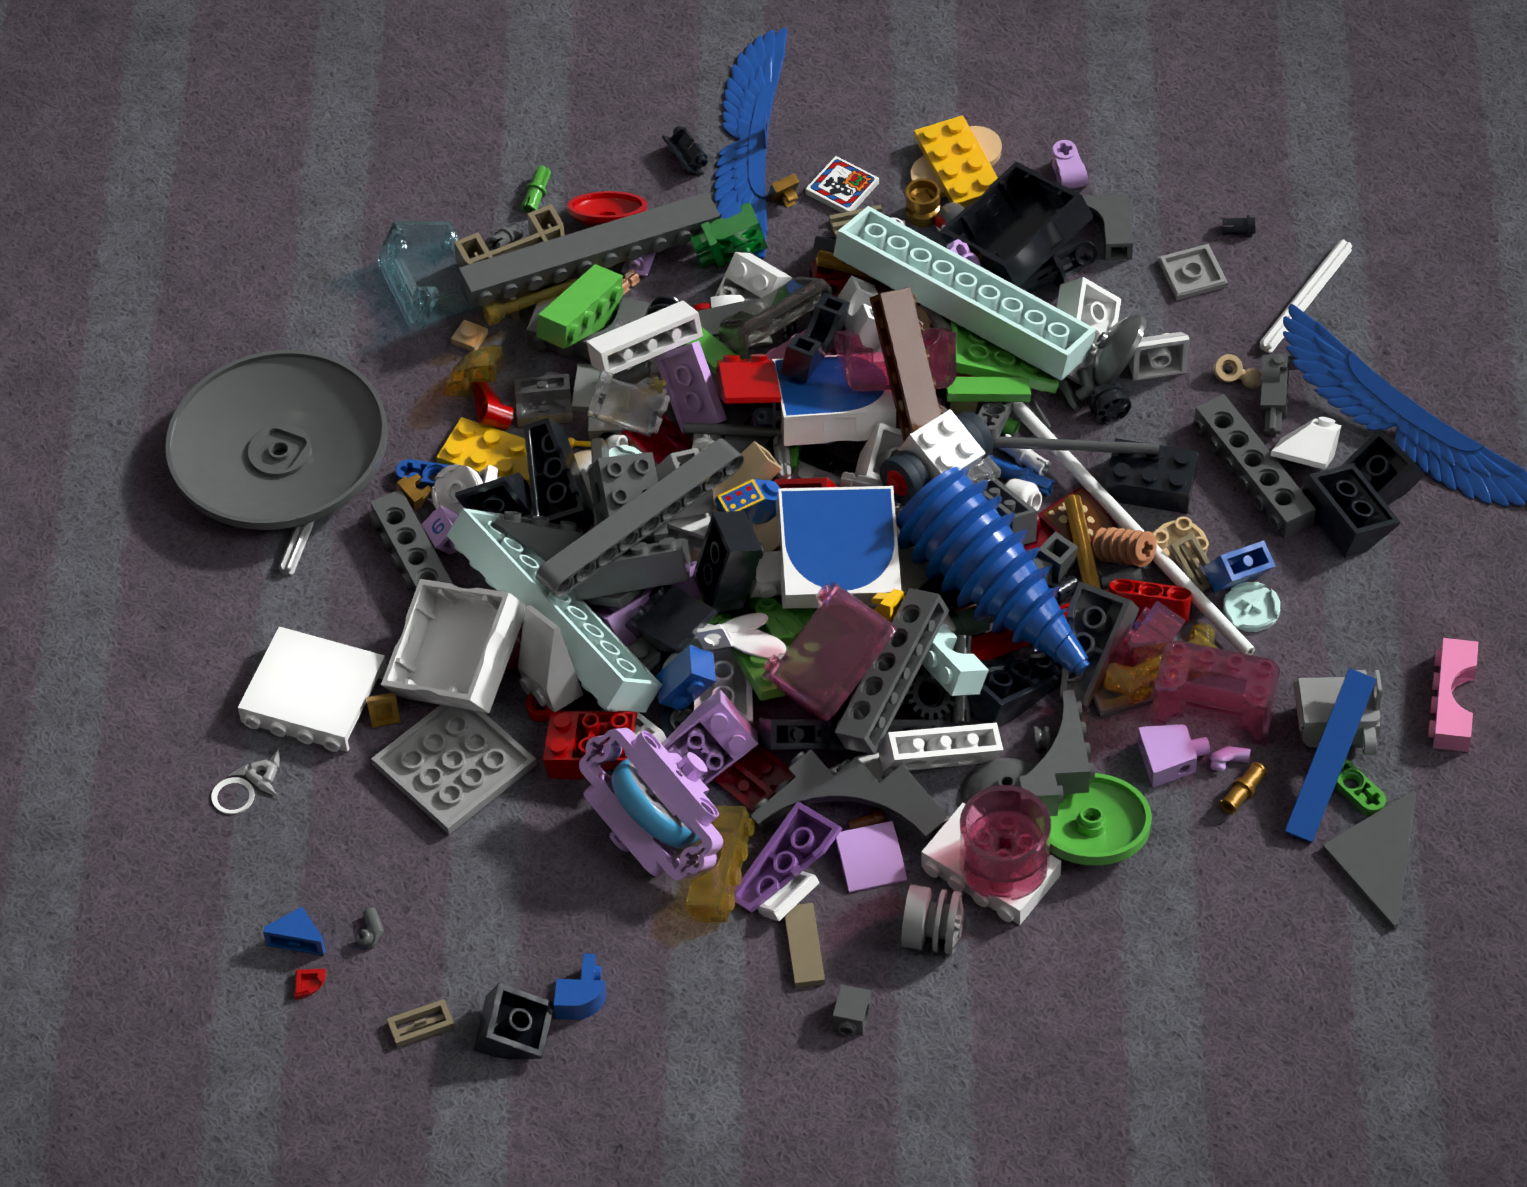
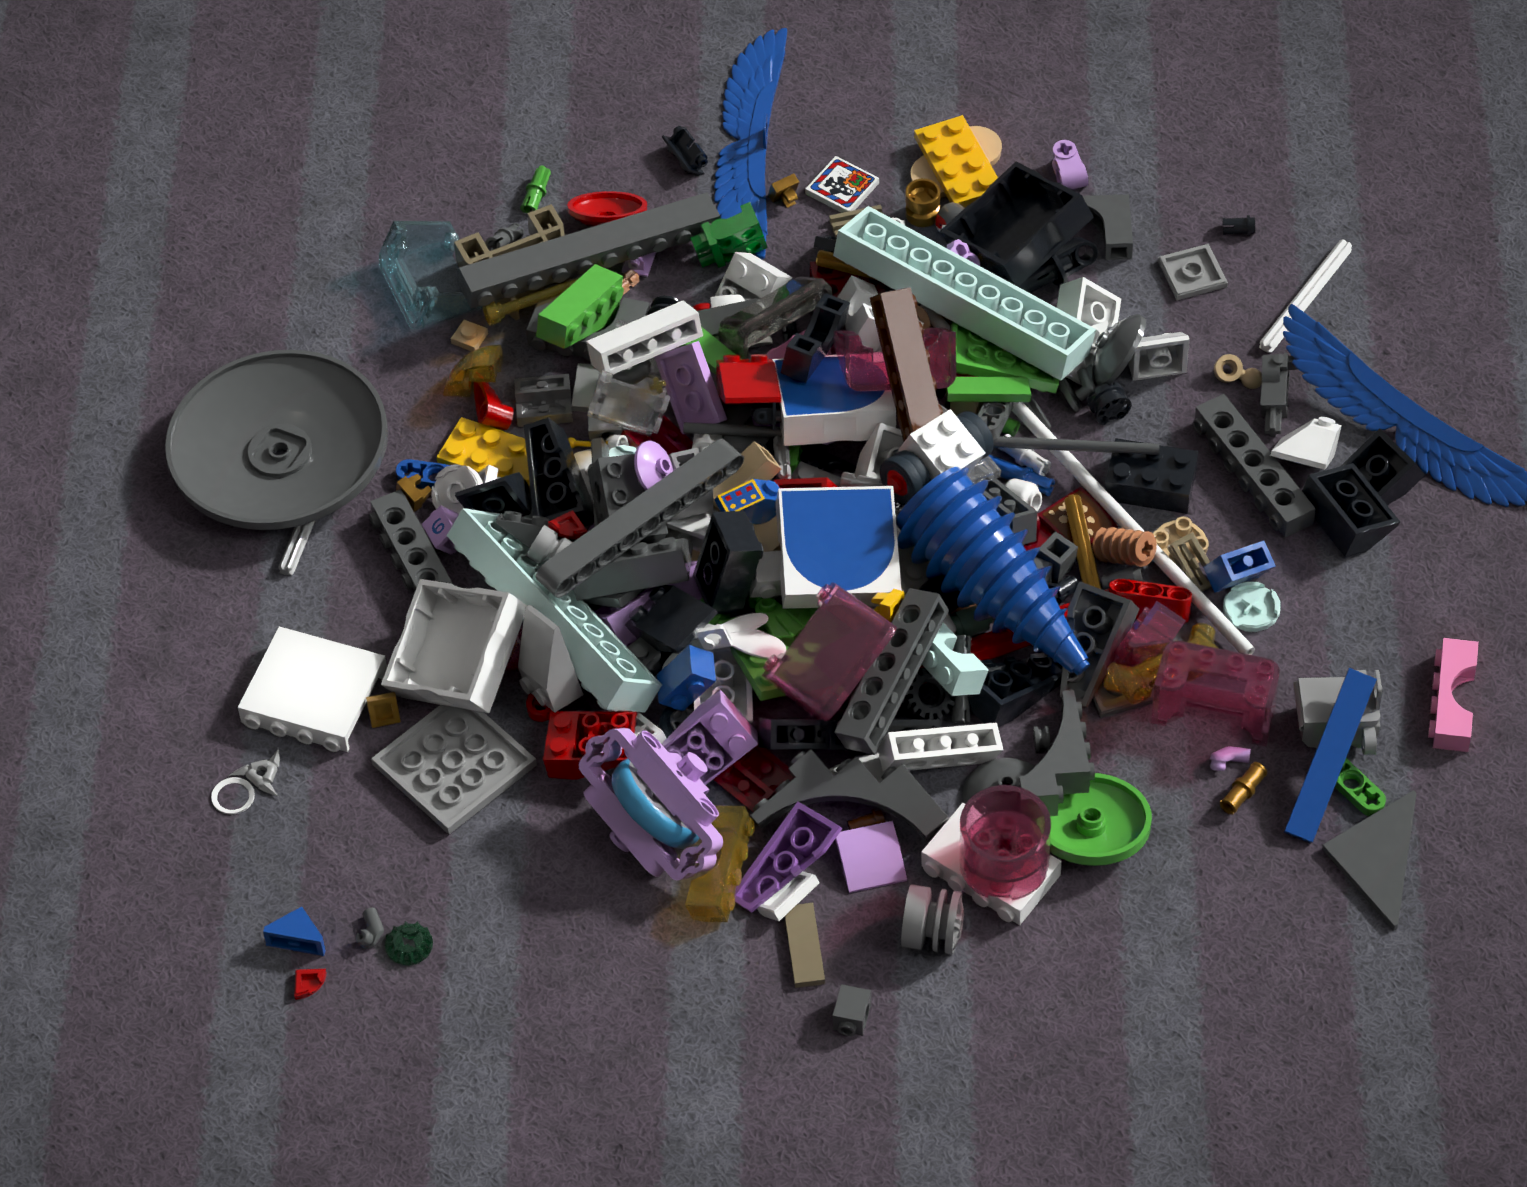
dark tan tile [387,999,455,1048] -> none
black slope [473,983,554,1059] -> none
blue brick [554,953,607,1020] -> none
lavender torso [1137,724,1210,788] -> none
none -> clear green gear [385,921,433,965]
none -> light grey wheel [525,525,573,564]
none -> red tile [548,510,587,539]
none -> lavender dish [634,441,673,490]

